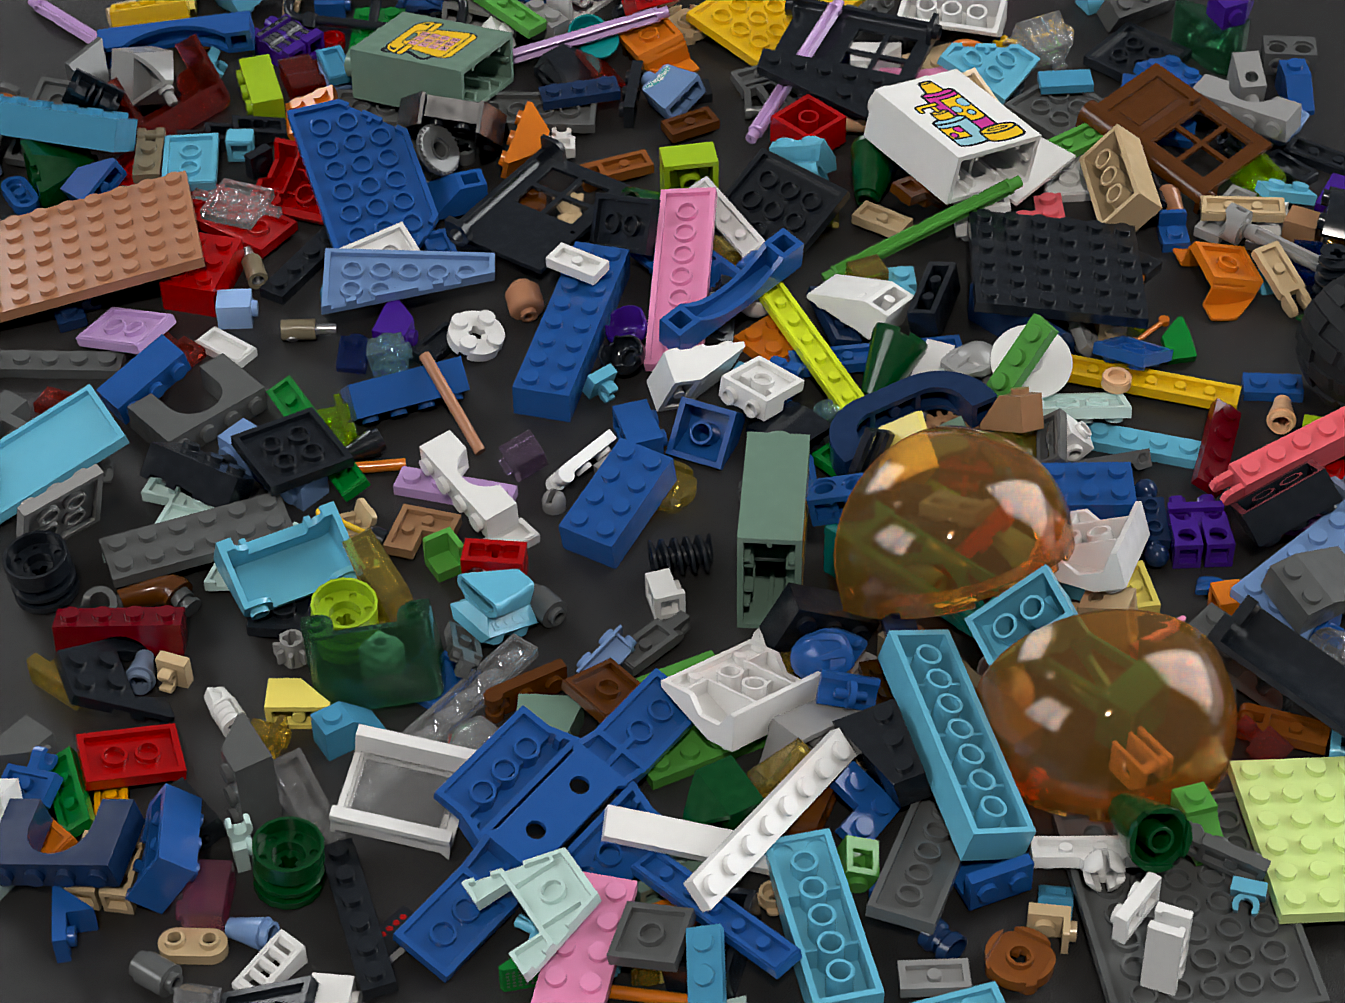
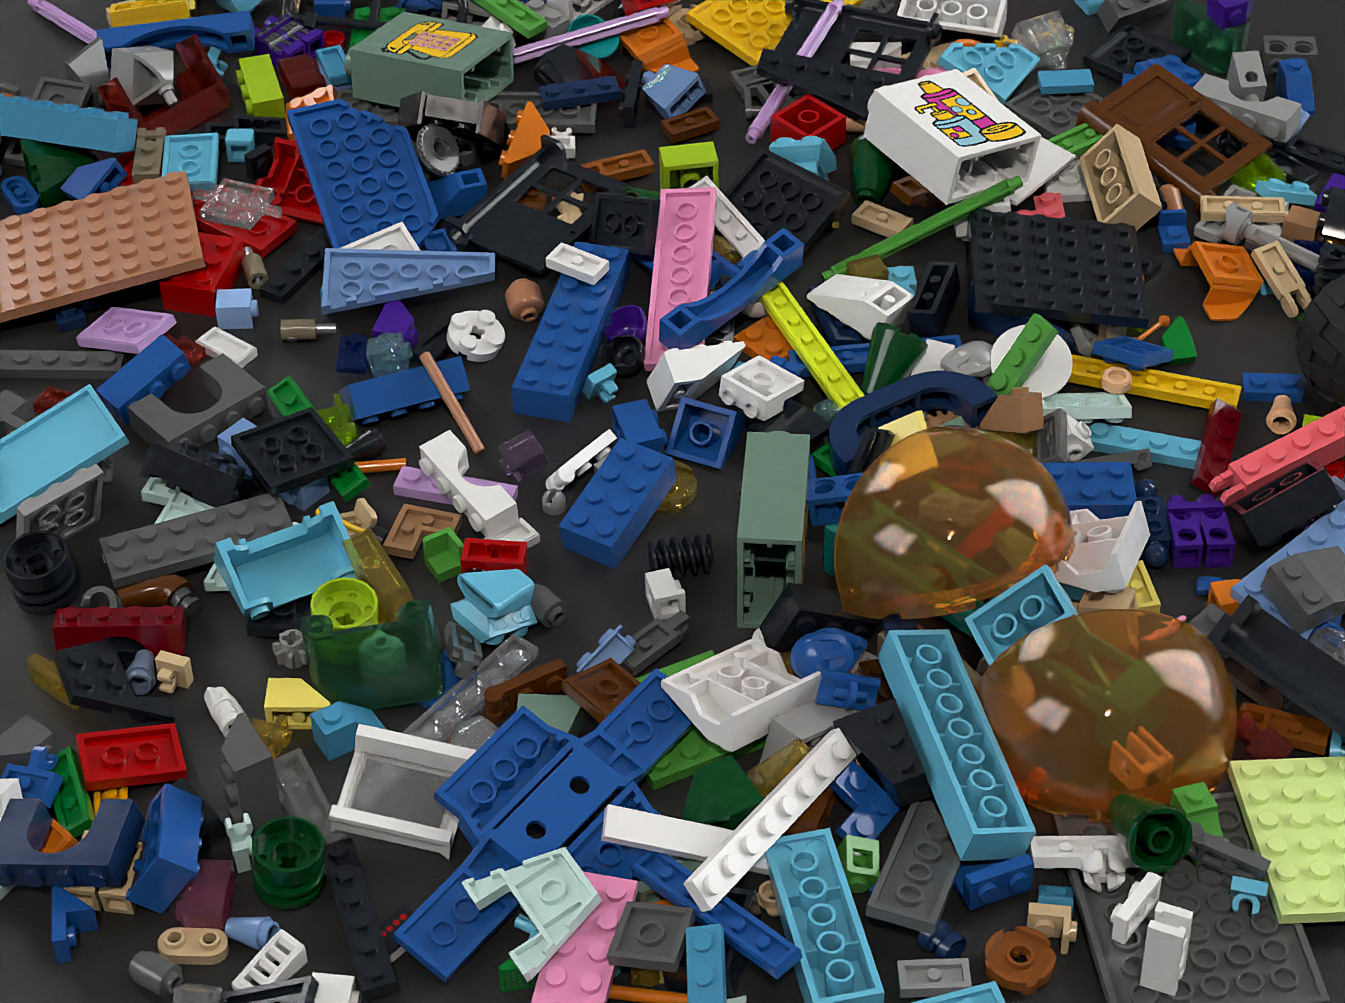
black hinge [61,68,126,112] -> none

